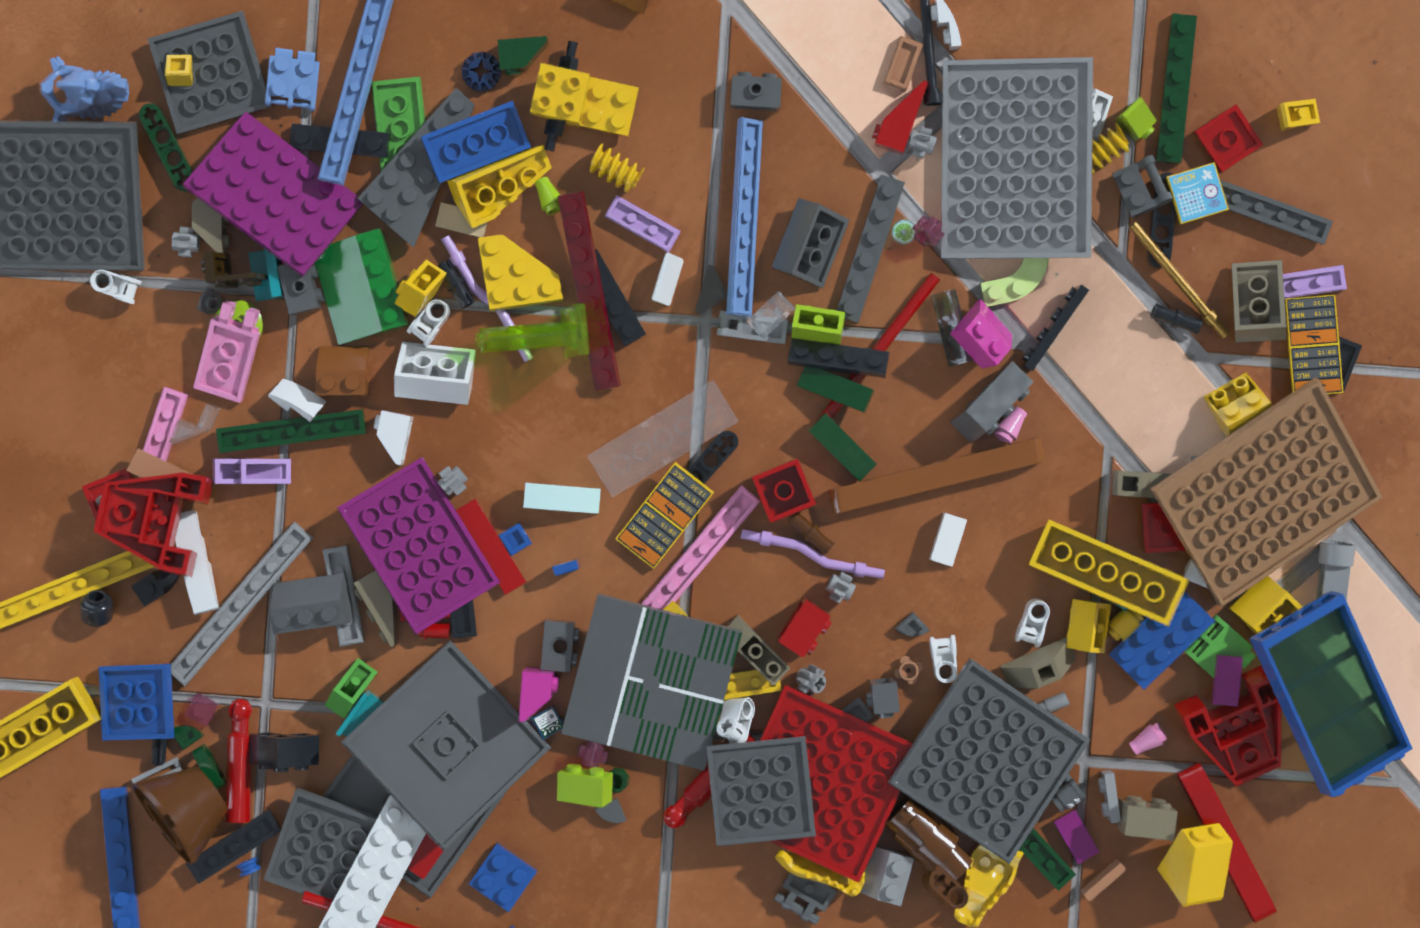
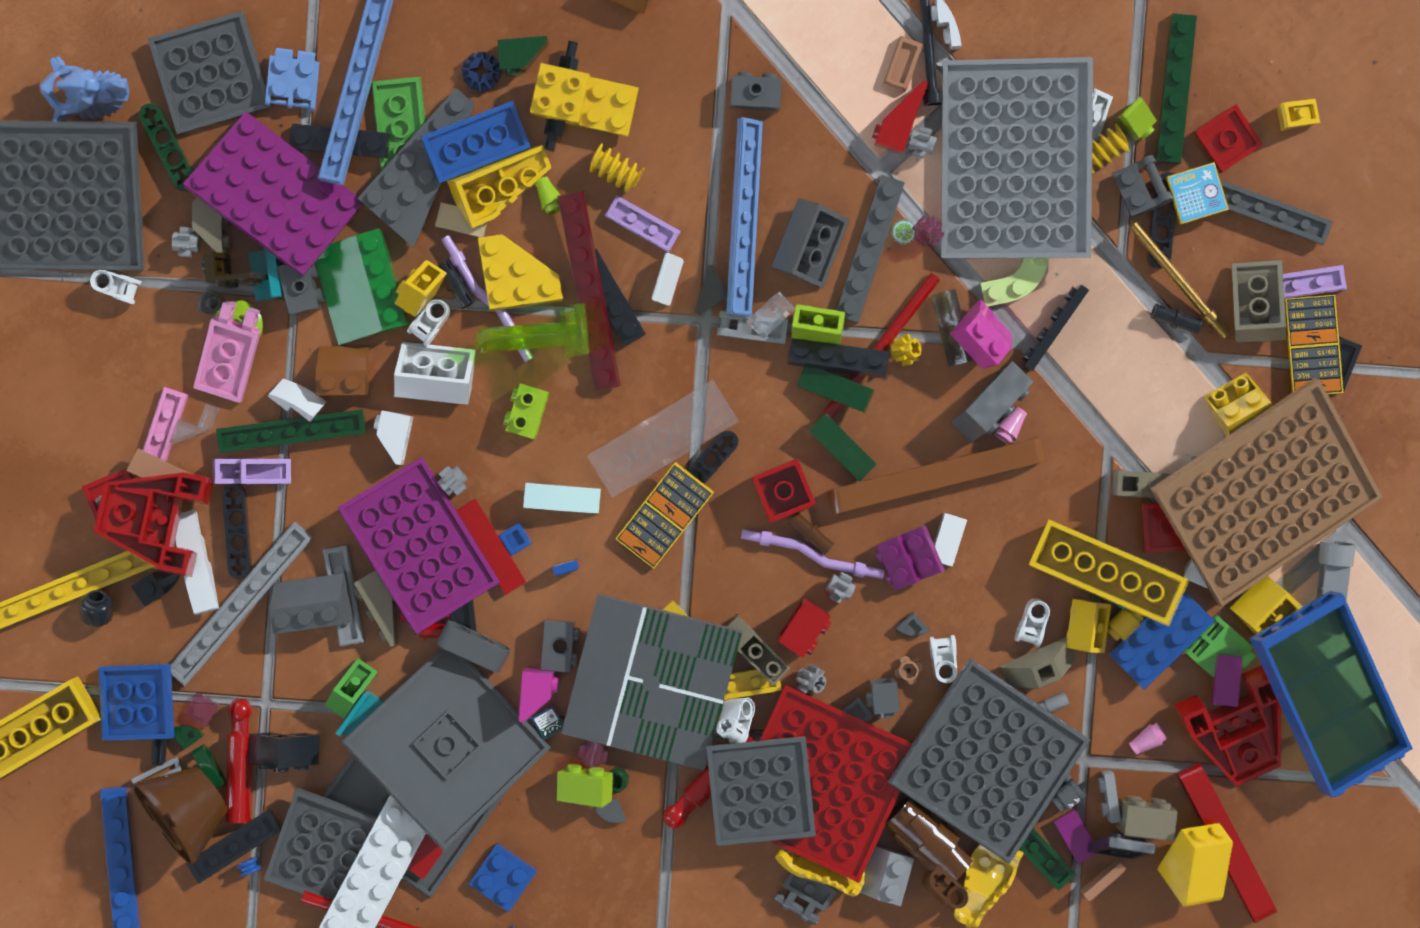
yellow slope [165,55,193,86] -> none
bright pink tile [642,485,760,610] -> none
none -> black beam [222,484,252,579]
none -> dark grey beam [436,620,511,672]
none -> lime brick [503,383,550,439]
none -> magenta plate [876,525,945,590]
none -> yellow gear [891,334,921,366]
none -> black plate [1088,834,1155,859]

